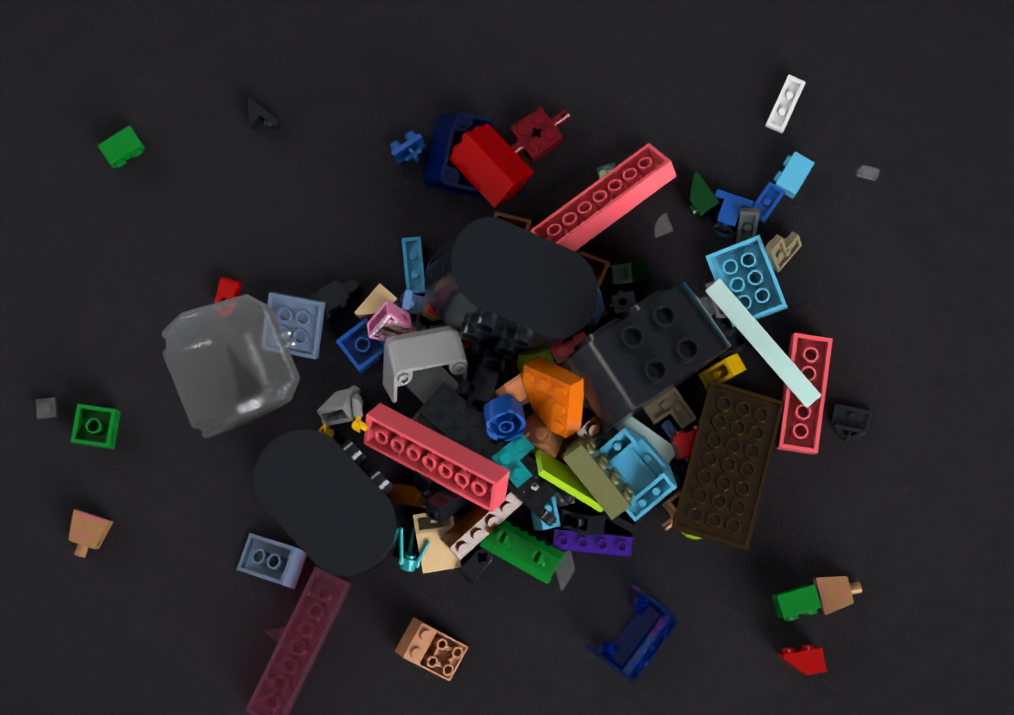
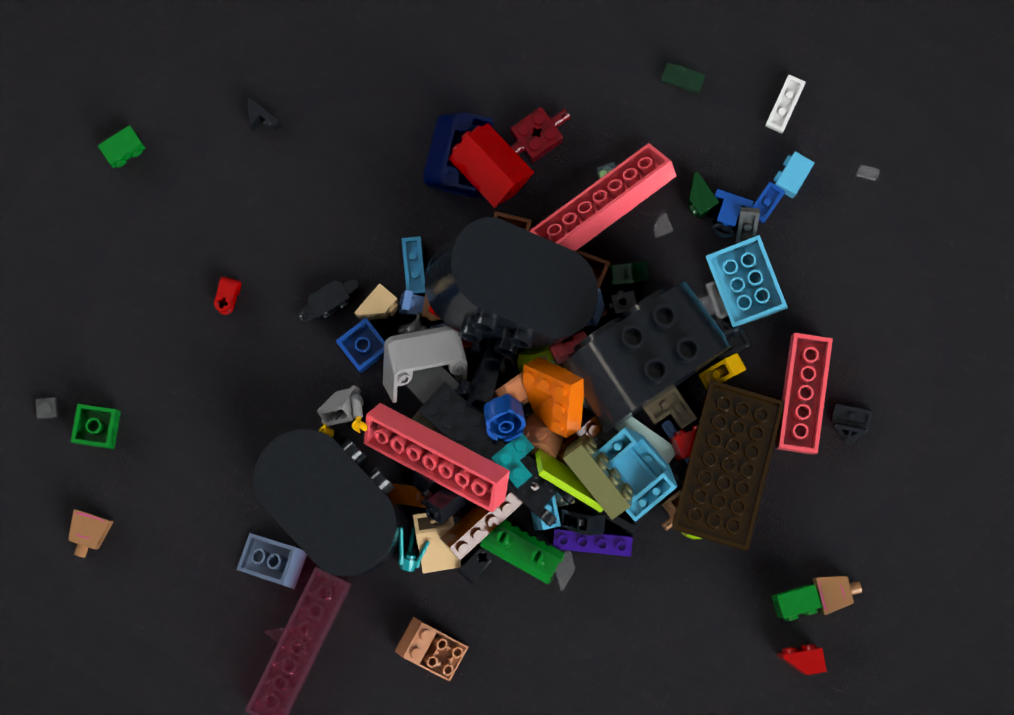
clear windscreen [162,294,300,439] -> none
sand blue plate [262,292,326,359] -> none
bright pink torso [367,301,416,341] -> none
blue hips [390,130,427,165] -> none
clear blue windscreen [586,584,677,681] -> none
light aqua tile [705,278,822,408] -> none
dark tan plate [765,231,802,272] -> none
none -> clear green slope [661,63,705,93]

